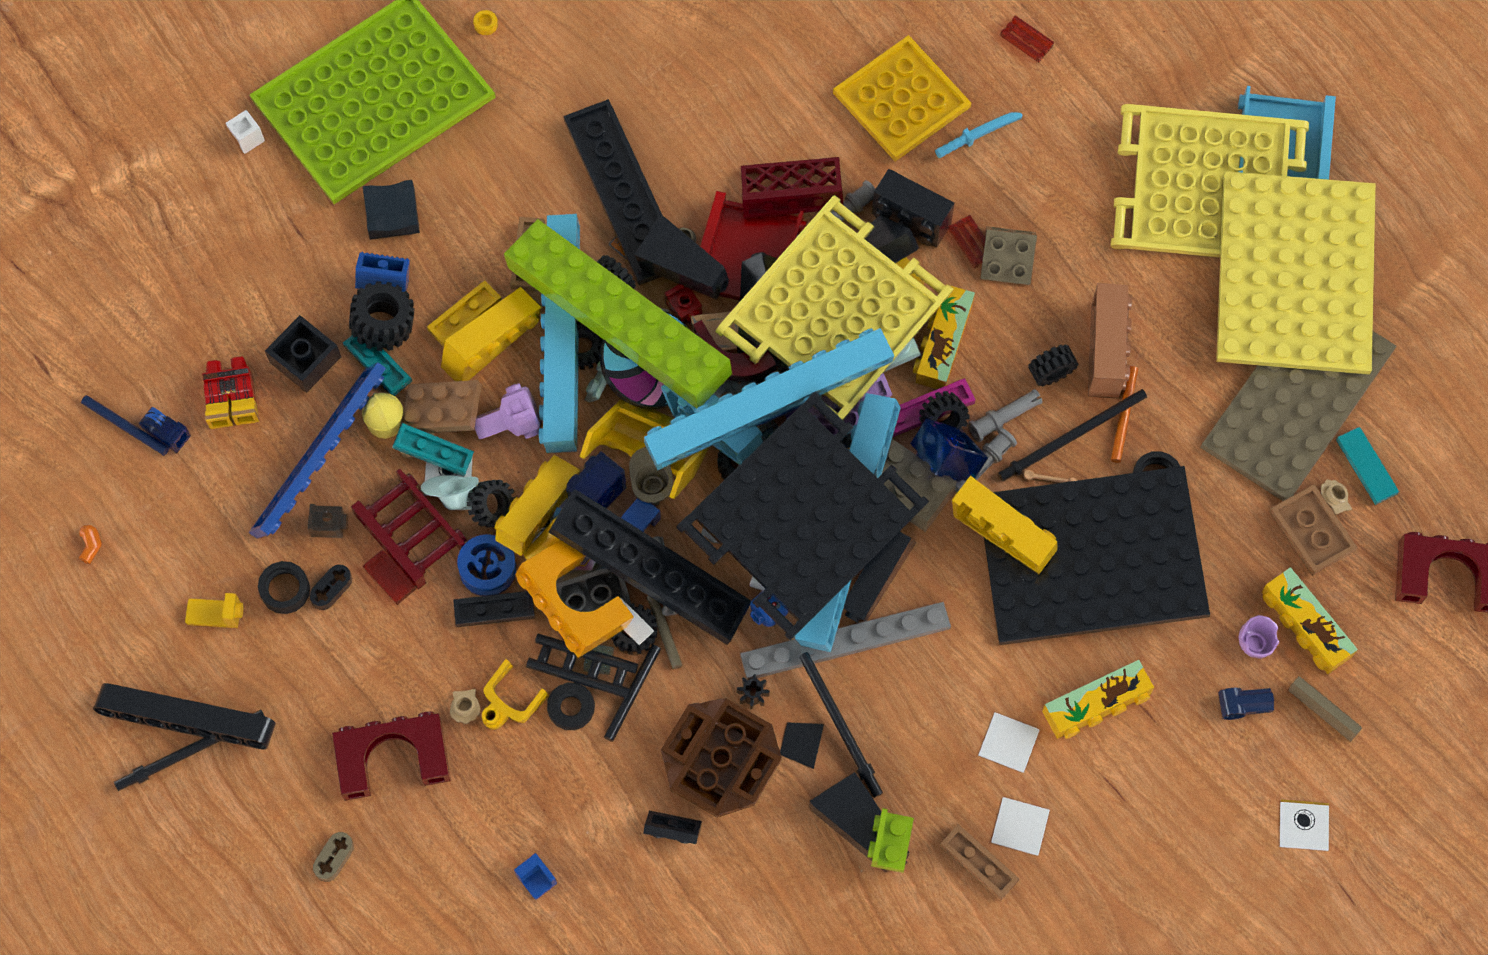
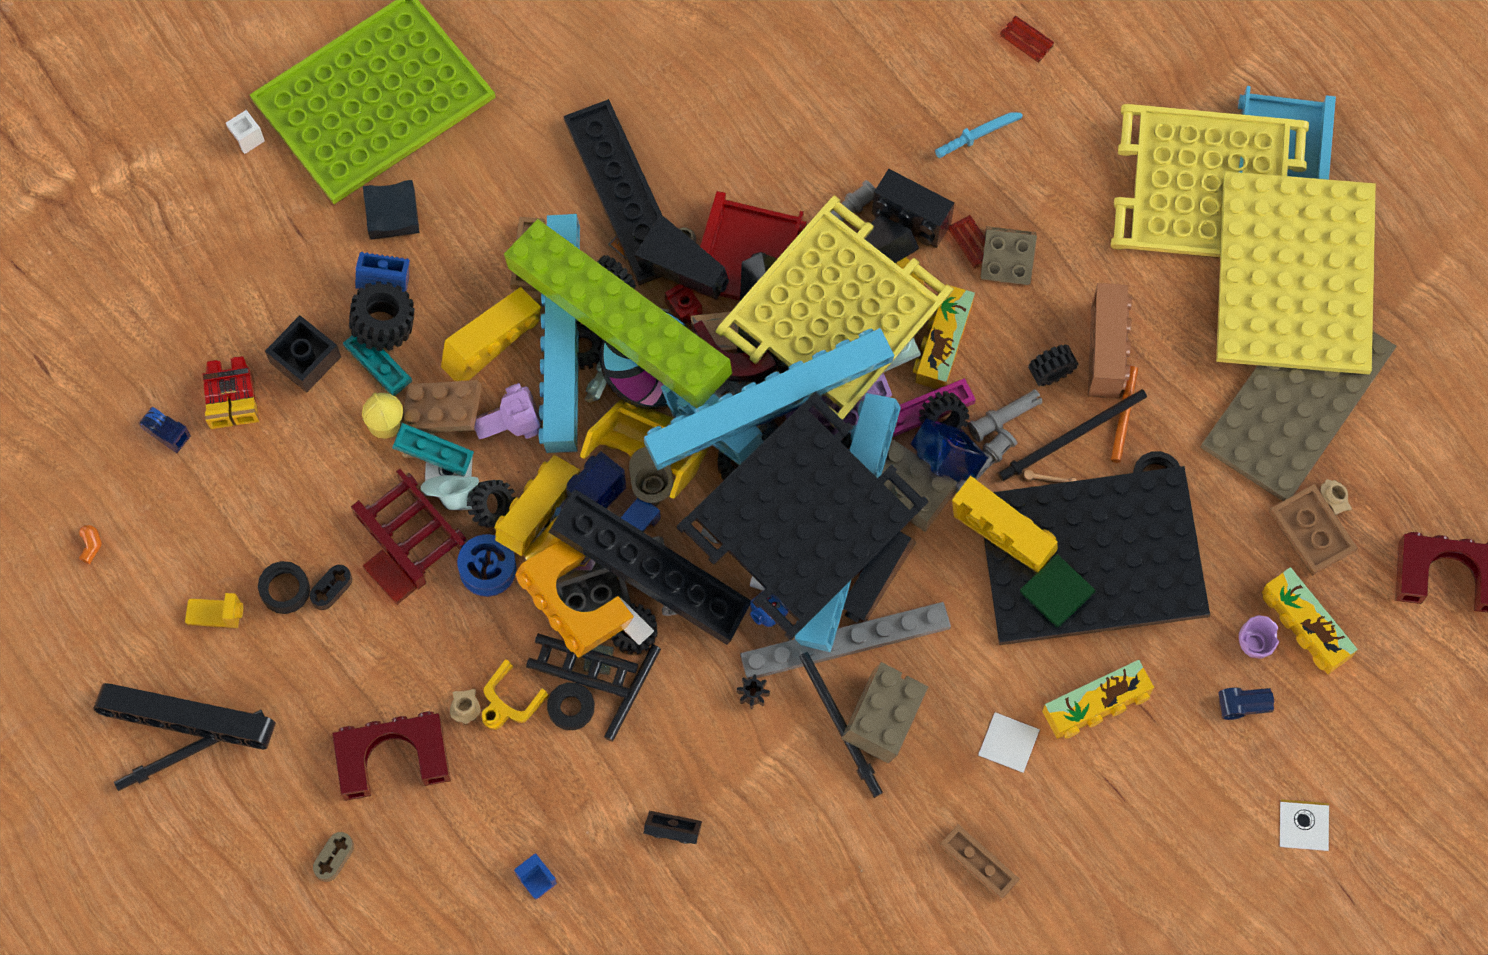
dark blue bar [81,395,169,456] -> none
blue plate [248,362,386,539] -> none
clear smoke brick [308,504,348,538] -> none
yellow plate [427,280,502,347] -> none
black plate [453,591,535,628] -> none
yellow tile [473,10,498,35] -> none
dark tan bar [646,596,682,669] -> none
reddish brown piece [661,698,782,818] -> none
dark red fence [741,157,844,218] -> none
black sticker [780,722,824,769] -> none
black slope [809,772,910,873] -> none
yellow plate [833,35,971,162] -> none
lime bracket [867,808,914,873] -> none
white sticker [991,797,1050,856] -> none
dark tan tile [1288,676,1362,742] -> none
teal tile [1336,427,1399,505] -> none
none -> dark tan piece [841,662,928,763]
none -> dark green tile [1020,554,1095,628]

